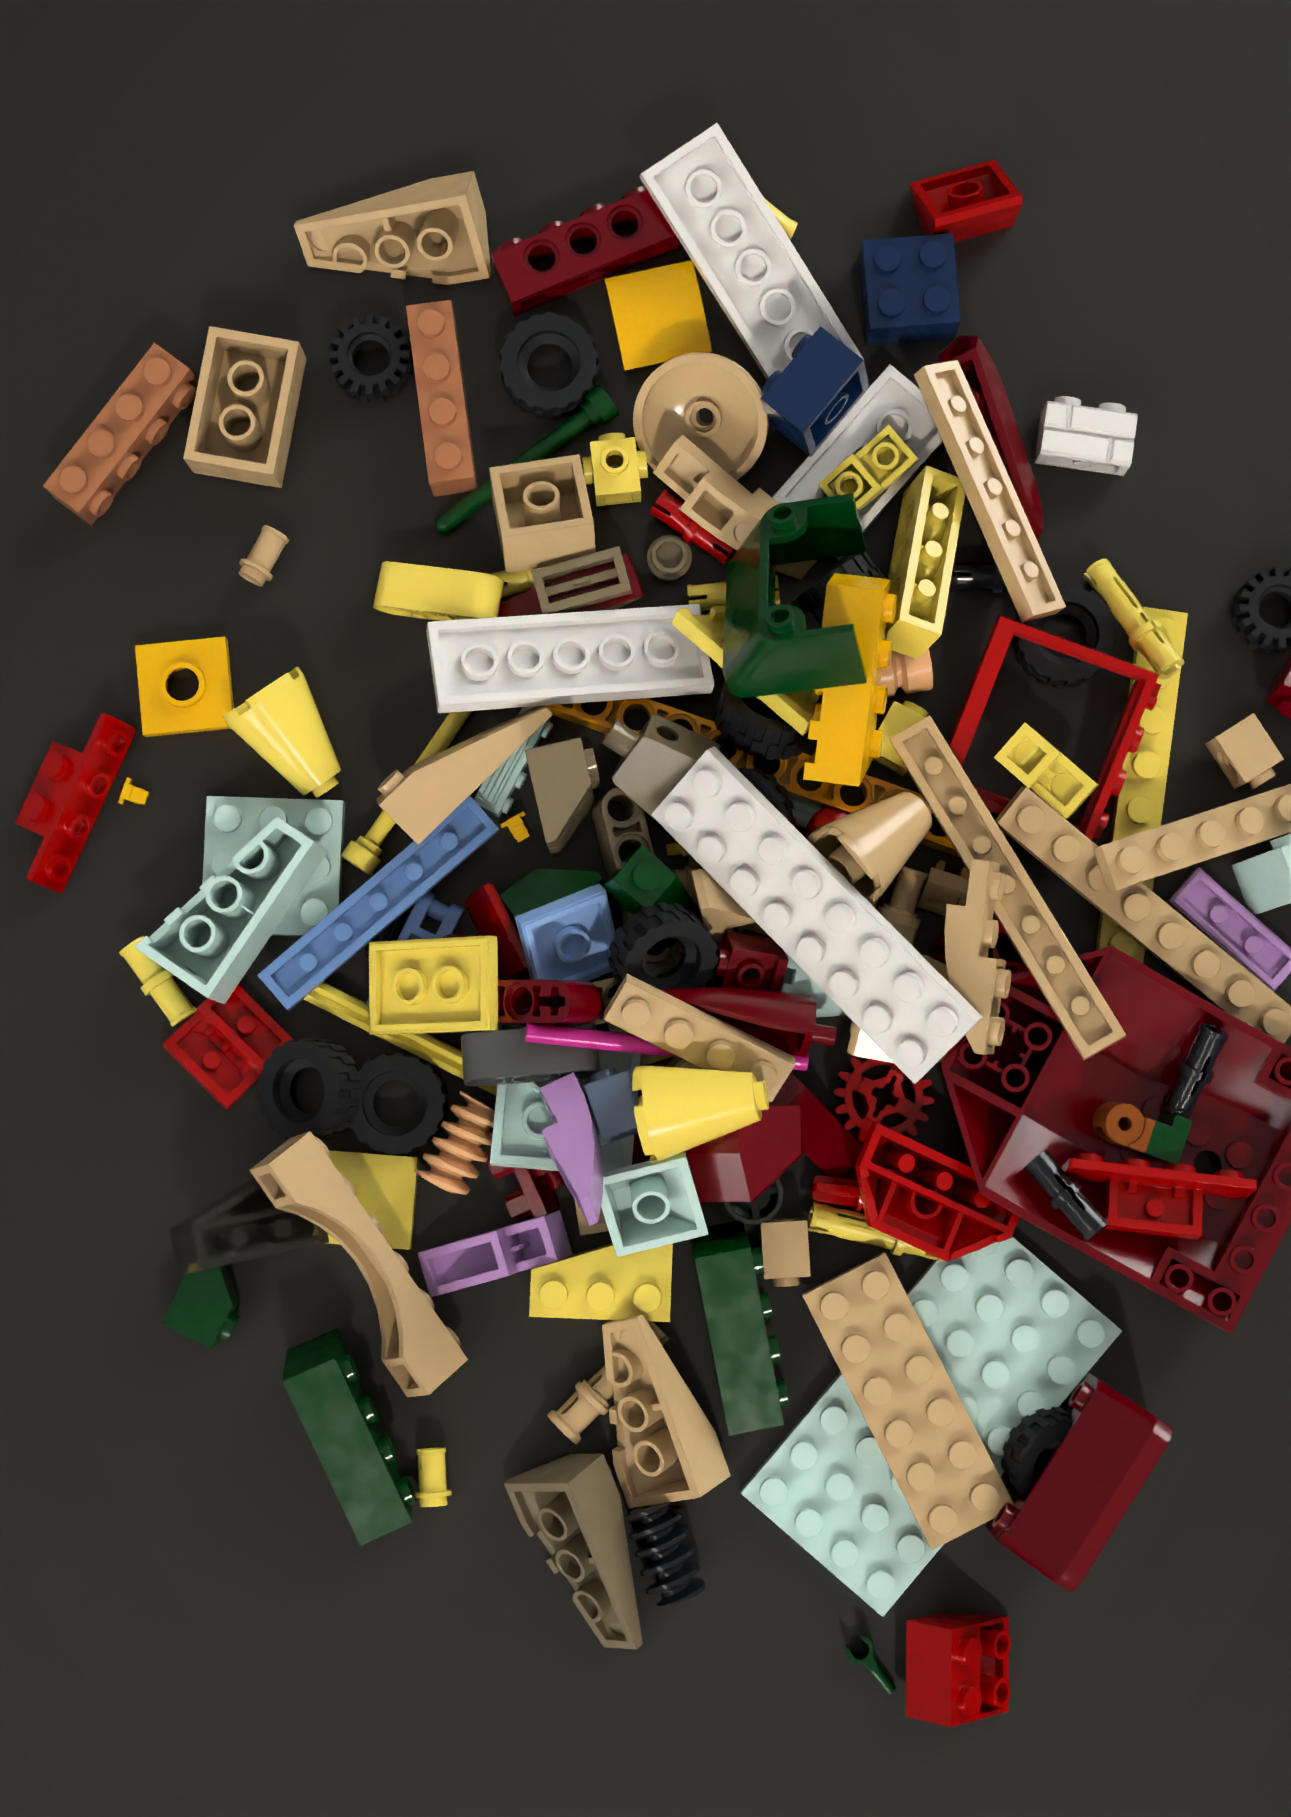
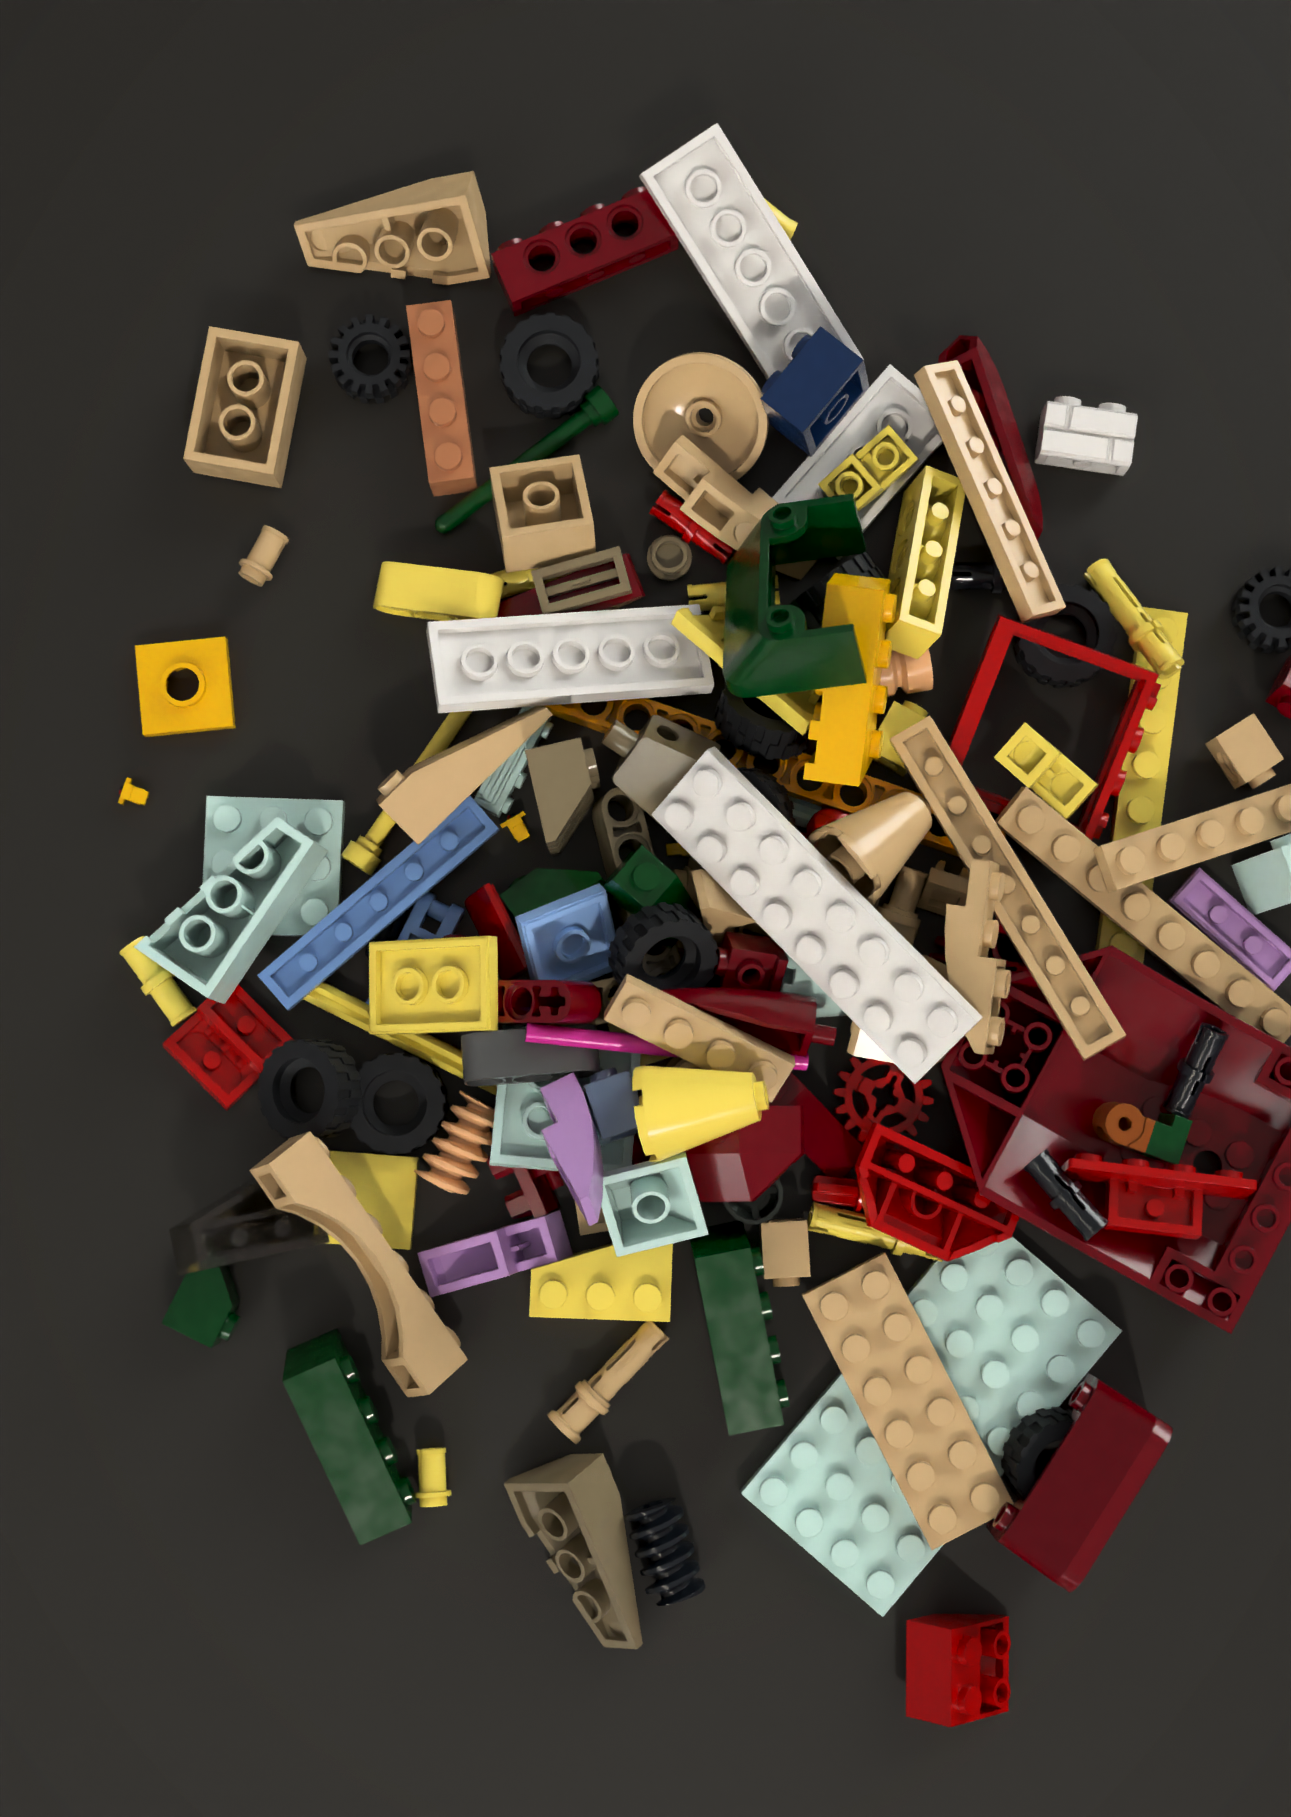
red bracket [15,713,136,893] -> none
nougat brick [43,342,198,526] -> none
light yellow cone [222,666,341,798] -> none
light yellow brick [582,433,648,506] -> none
tan wedge [602,1315,731,1509] -> none
yellow slope [604,260,712,371] -> none
dark green hand [846,1634,896,1695] -> none
dark blue brick [858,233,961,346] -> none
red slope [909,159,1023,243] -> none

